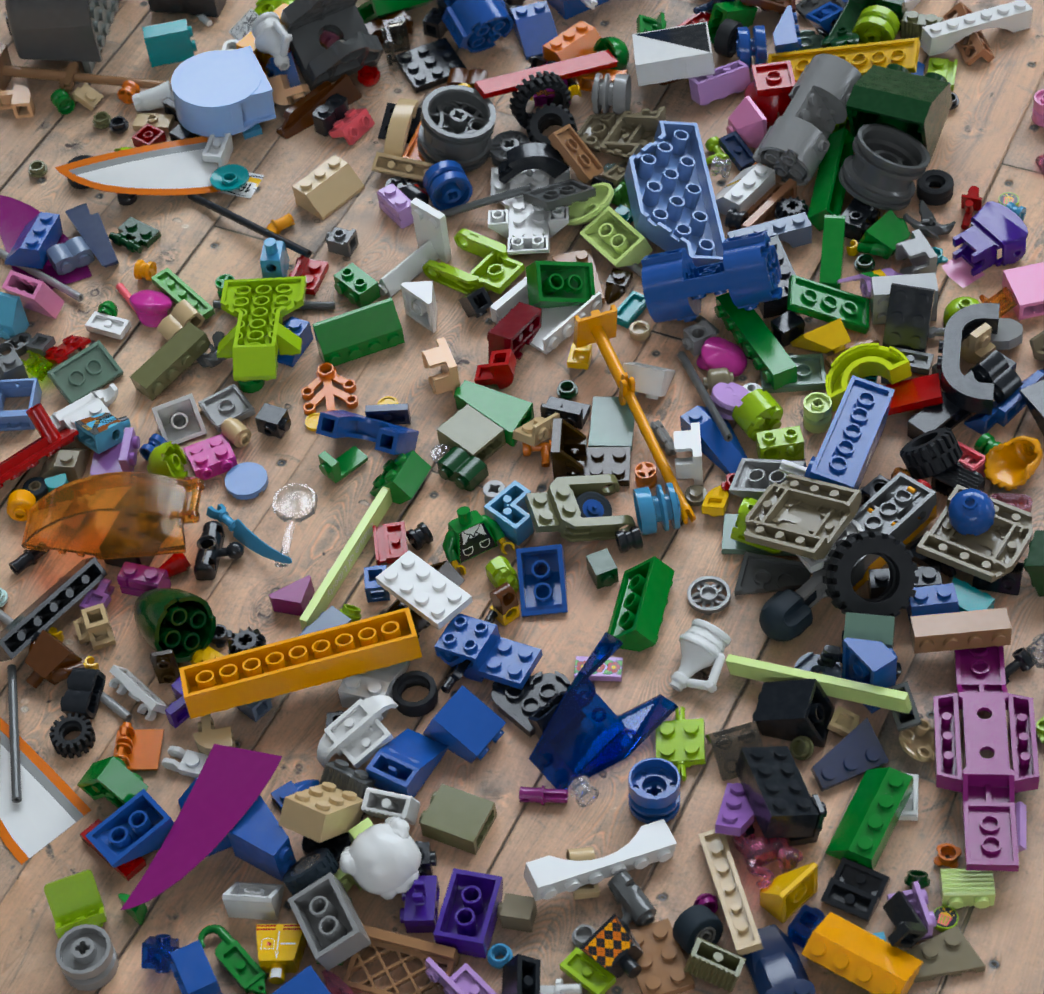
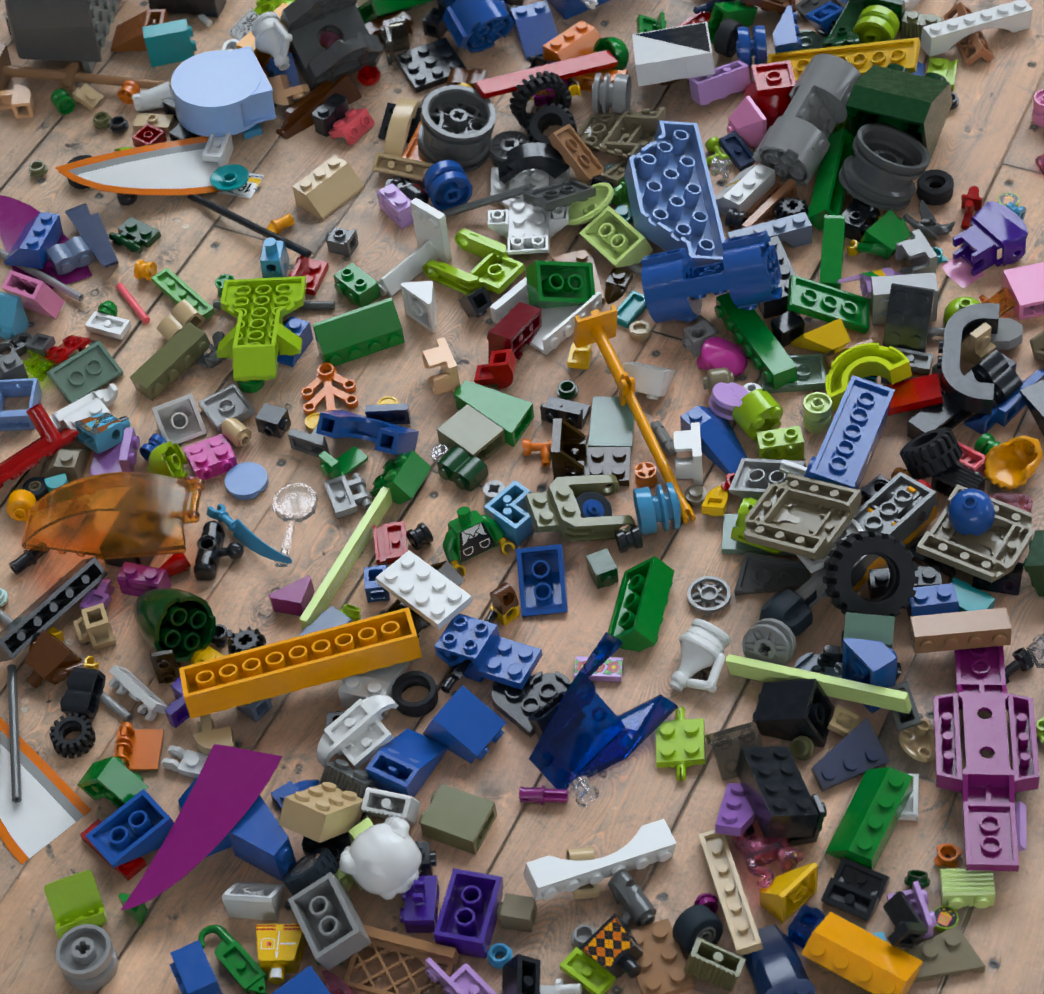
dark pink piece [129,290,172,327] -> none
clear blue brick [141,934,181,973] -> none
lime rock [485,556,519,593] -> none
tan bracket [513,412,560,447] -> none
blue wheel [628,757,681,824] -> none
dark grey piece [677,351,733,442] -> none
dark green plate [854,254,875,273] -> none
none -> dark orange slope [110,9,169,52]
none -> dark grey slope [288,426,329,457]
none -> light grey plate [324,473,372,518]
none -> light grey wheel [742,618,796,666]

